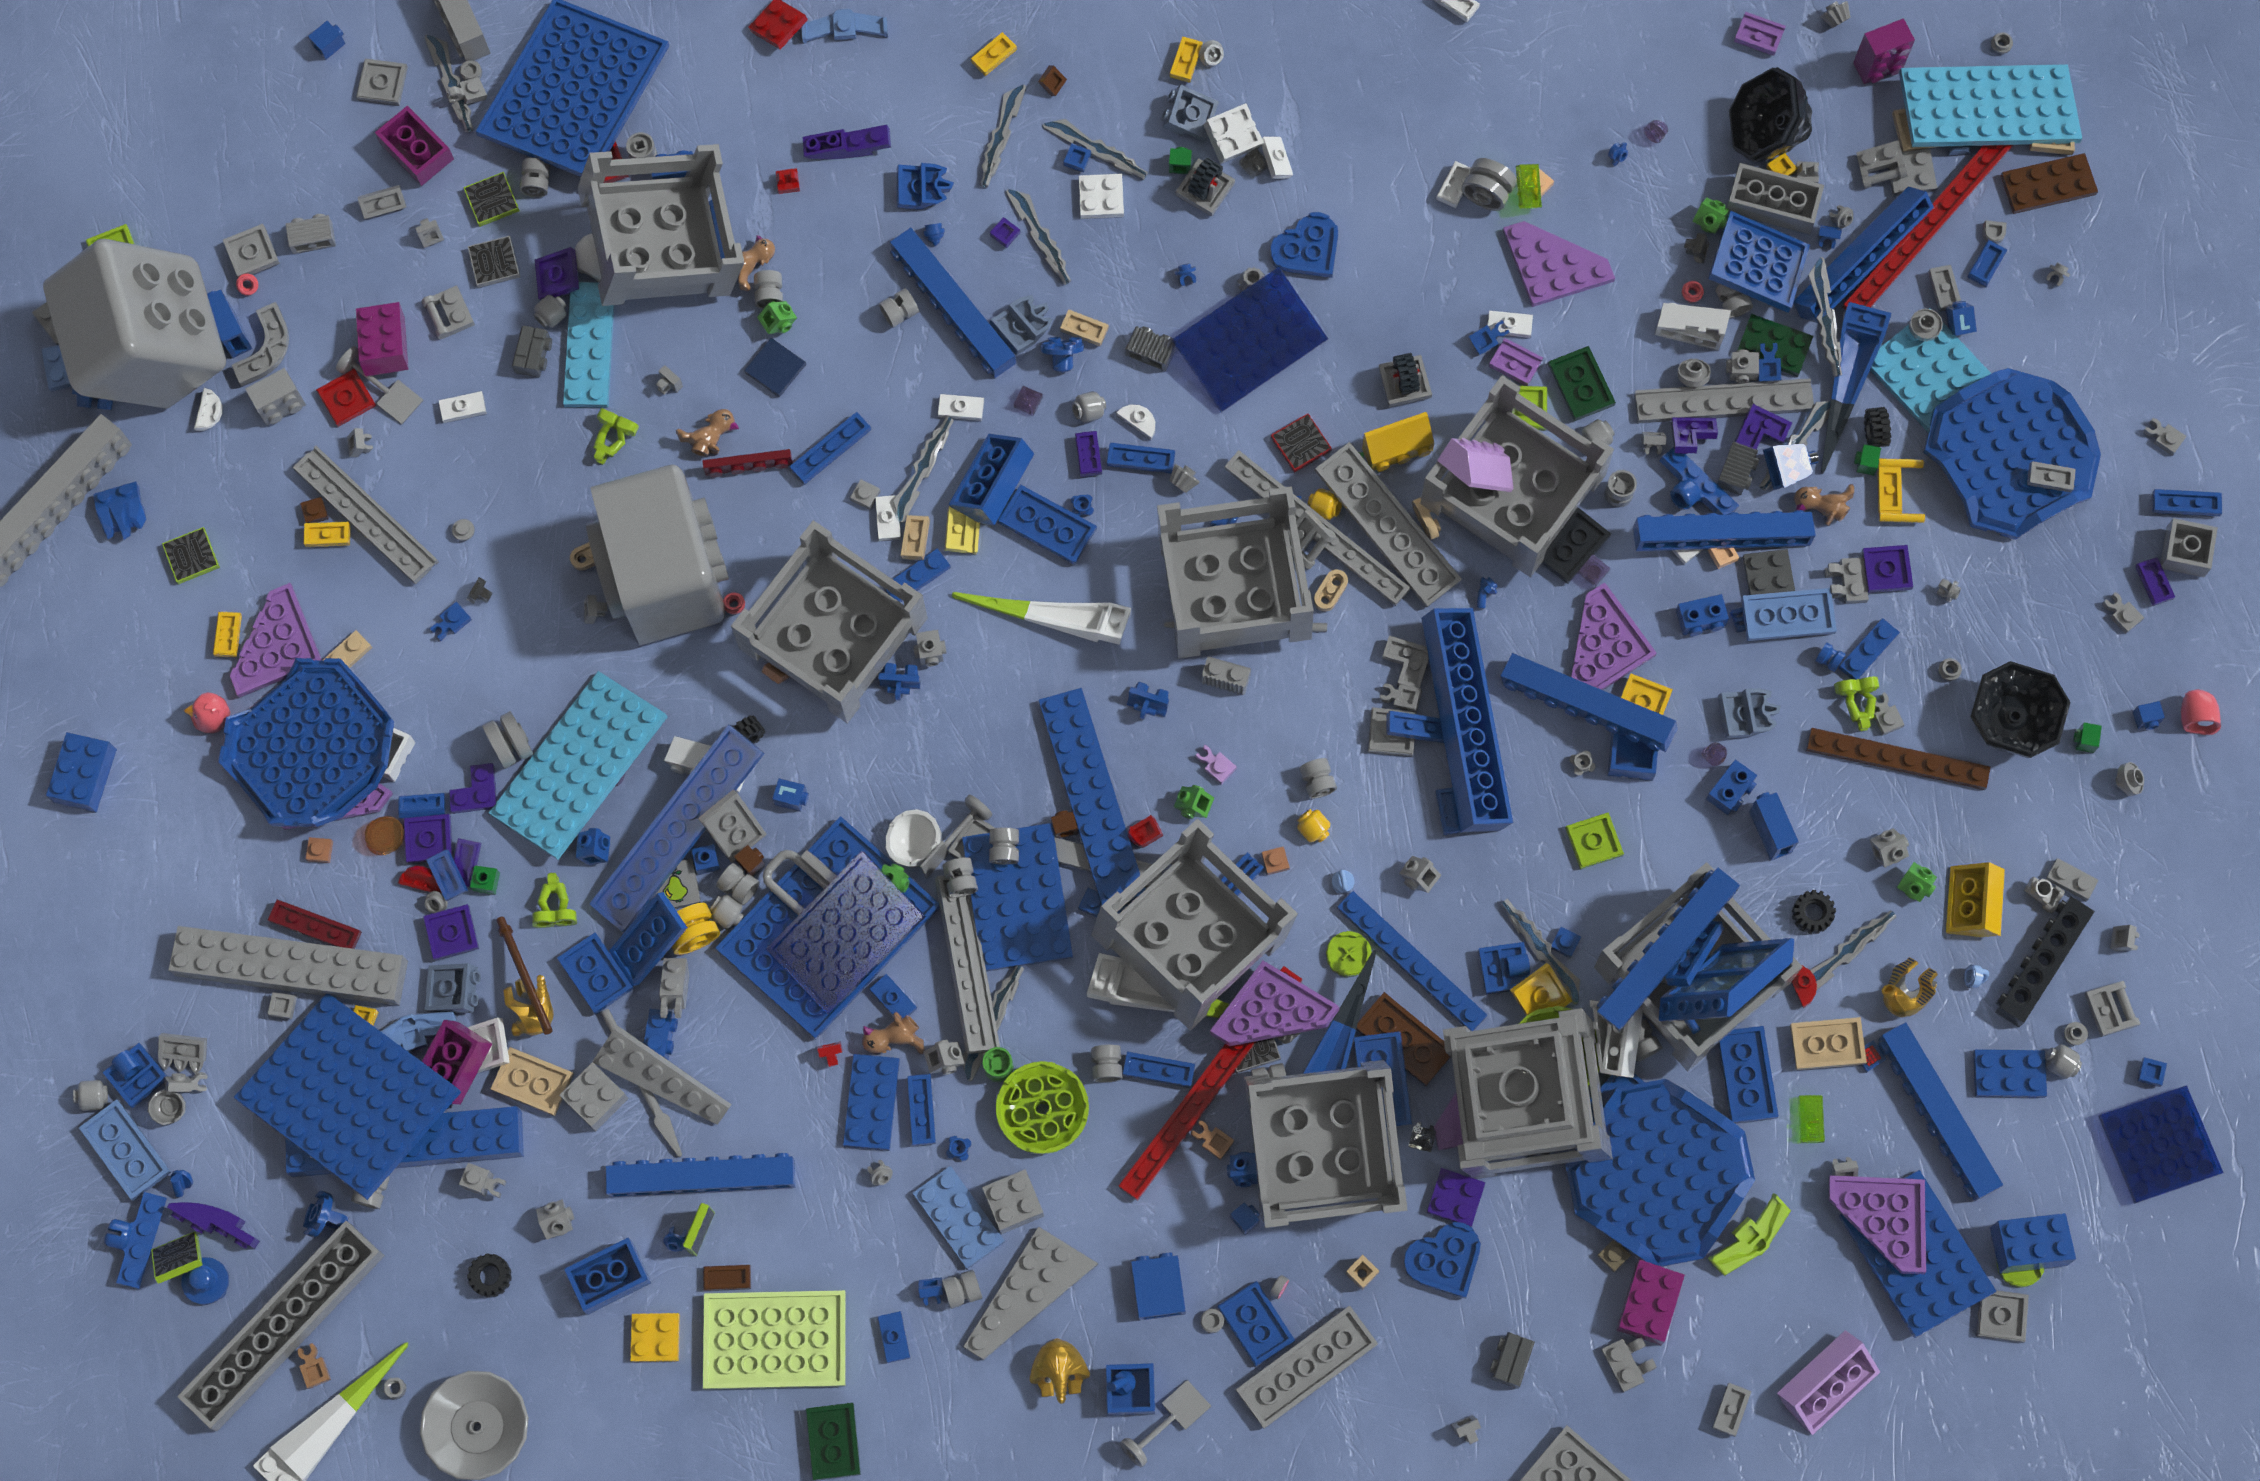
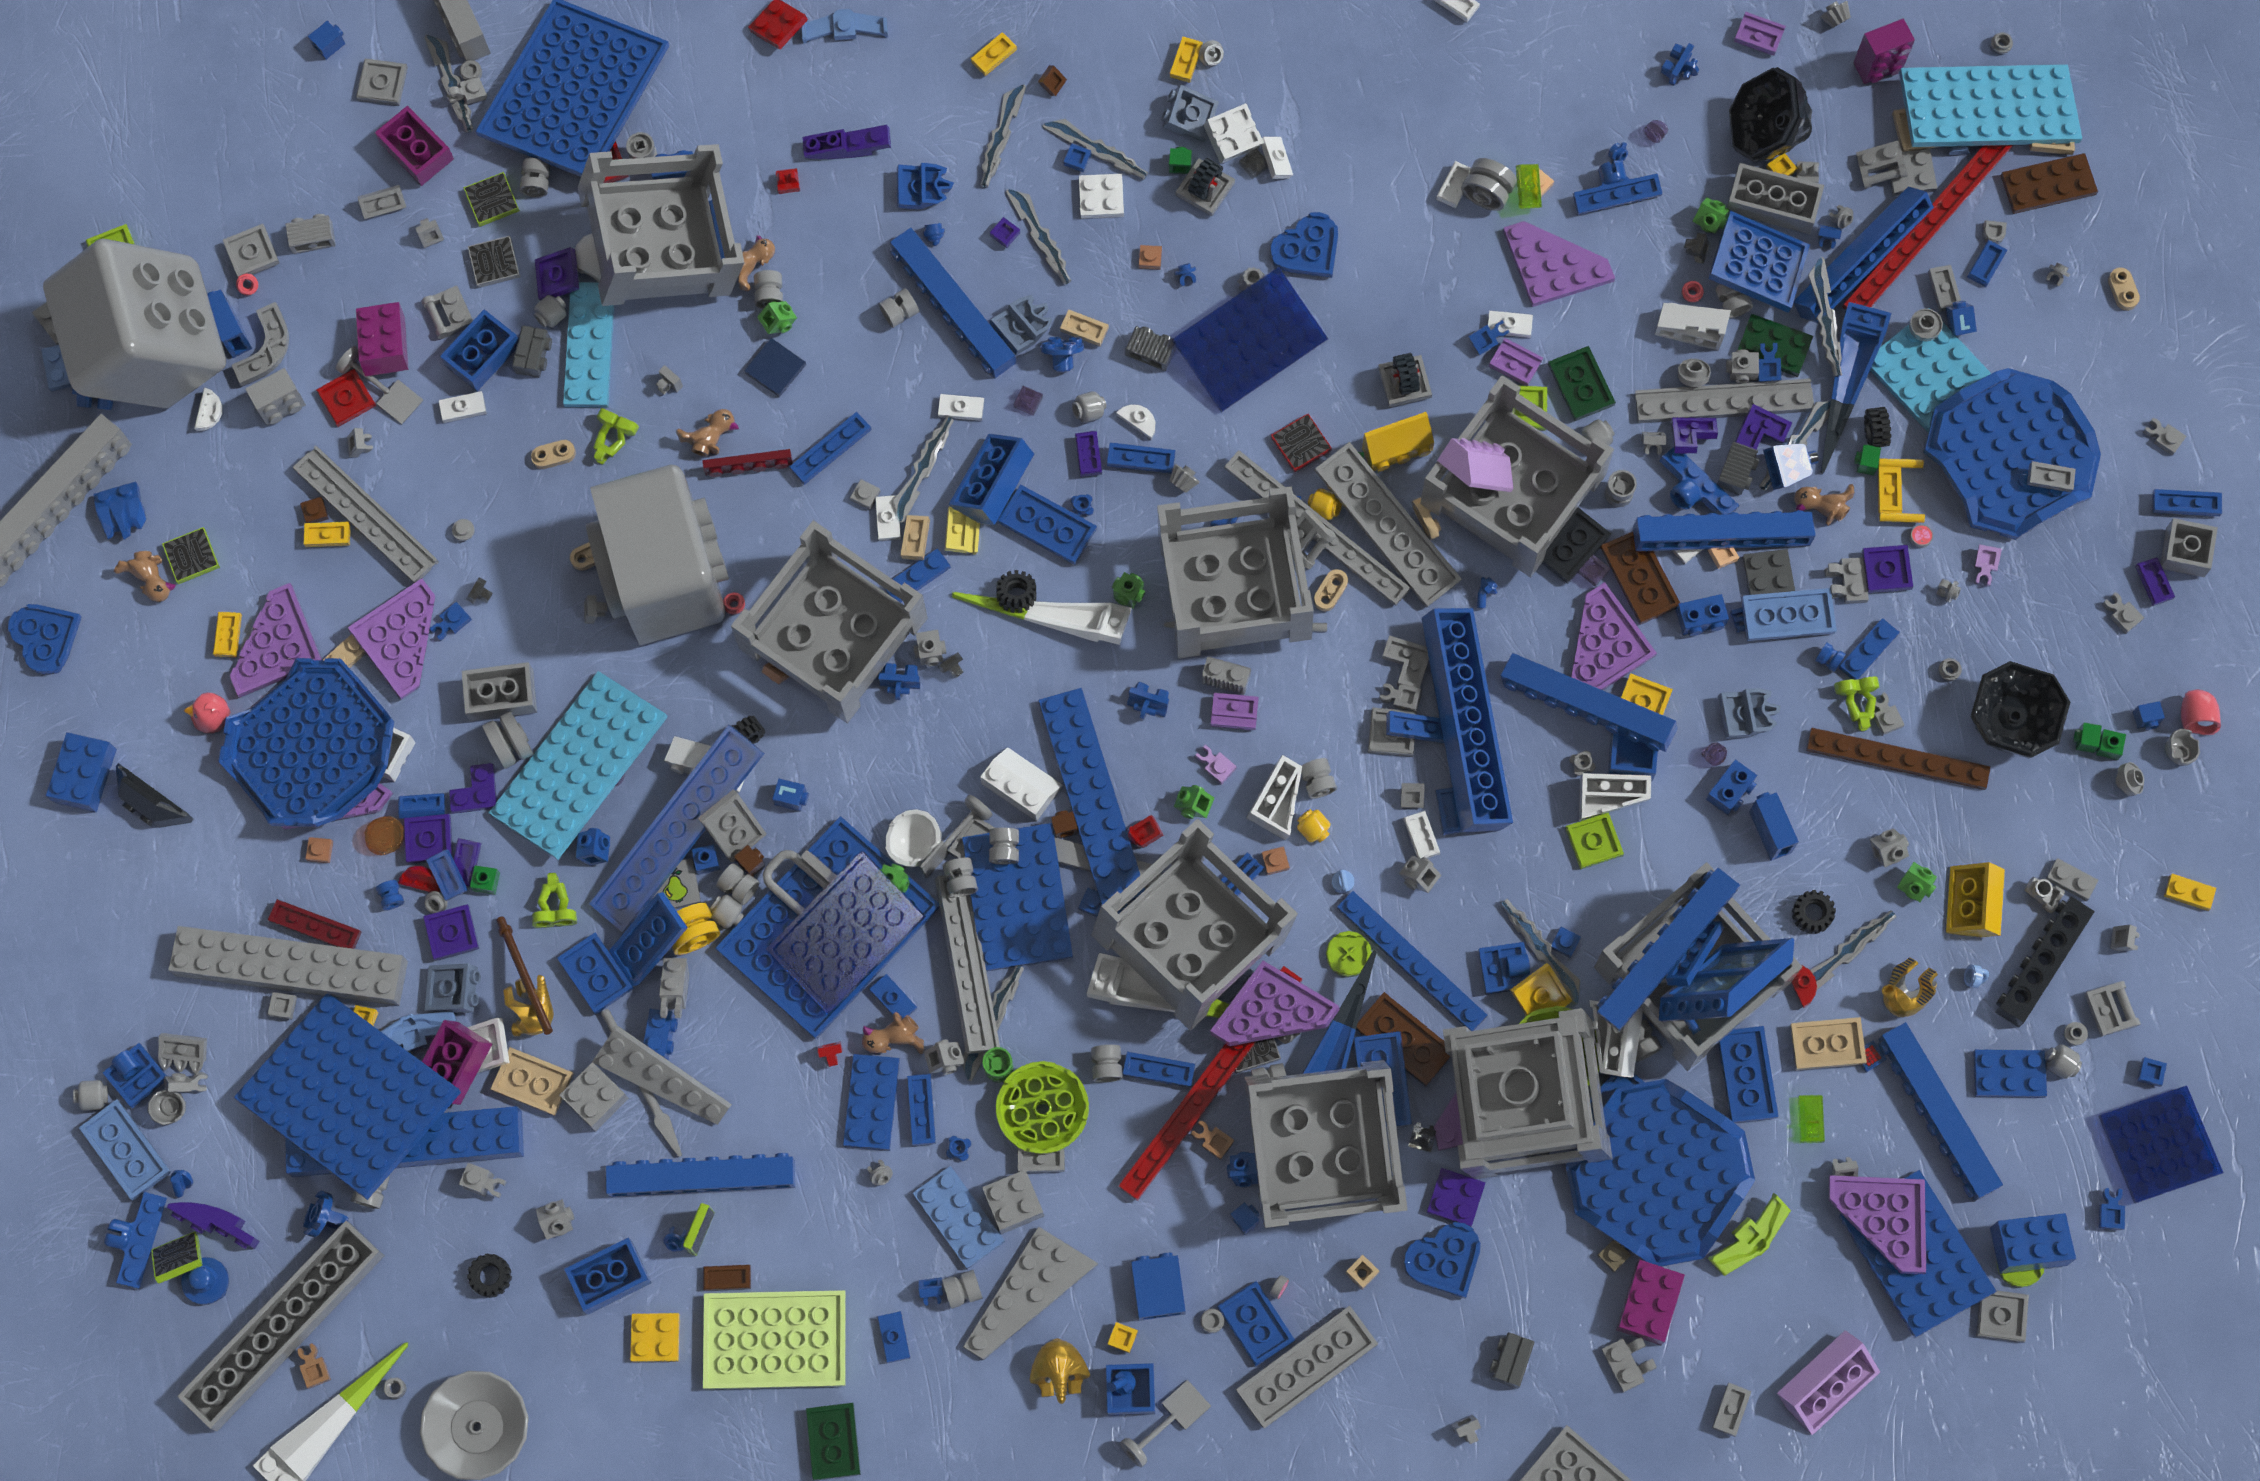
none -> blue plate [8,604,82,674]
none -> medium nougat animal [114,551,176,602]
none -> black wedge [116,763,194,828]
none -> medium lavender plate [348,578,435,700]
none -> blue wheel [376,880,405,910]
none -> blue brick [440,309,518,392]
none -> light grey brick [462,662,537,721]
none -> tan plate [531,440,576,469]
none -> clear smoke tile [937,652,964,678]
none -> white slope [980,748,1063,822]
none -> black tyre [996,570,1037,613]
none -> light grey plate [1018,1148,1065,1172]
none -> yellow plate [1108,1322,1138,1354]
none -> bright green brick [1112,572,1146,609]
none -> nougat plate [1139,245,1162,270]
none -> medium lavender plate [1211,693,1259,730]
none -> white wedge [1246,755,1302,840]
none -> light grey plate [1401,783,1425,808]
none -> white plate [1403,811,1440,859]
none -> blue plate [1573,160,1663,215]
none -> white wedge [1579,773,1651,821]
none -> reddish brown plate [1600,531,1680,625]
none -> blue hips [1661,43,1699,86]
none -> tile [1909,525,1933,548]
none -> lavender plate [1974,544,2002,586]
none -> green plate [2096,729,2126,760]
none -> blue plate [2099,1188,2125,1230]
none -> tan plate [2108,268,2140,311]
none -> yellow plate [2164,874,2216,911]
none -> light grey hair [2165,728,2200,766]

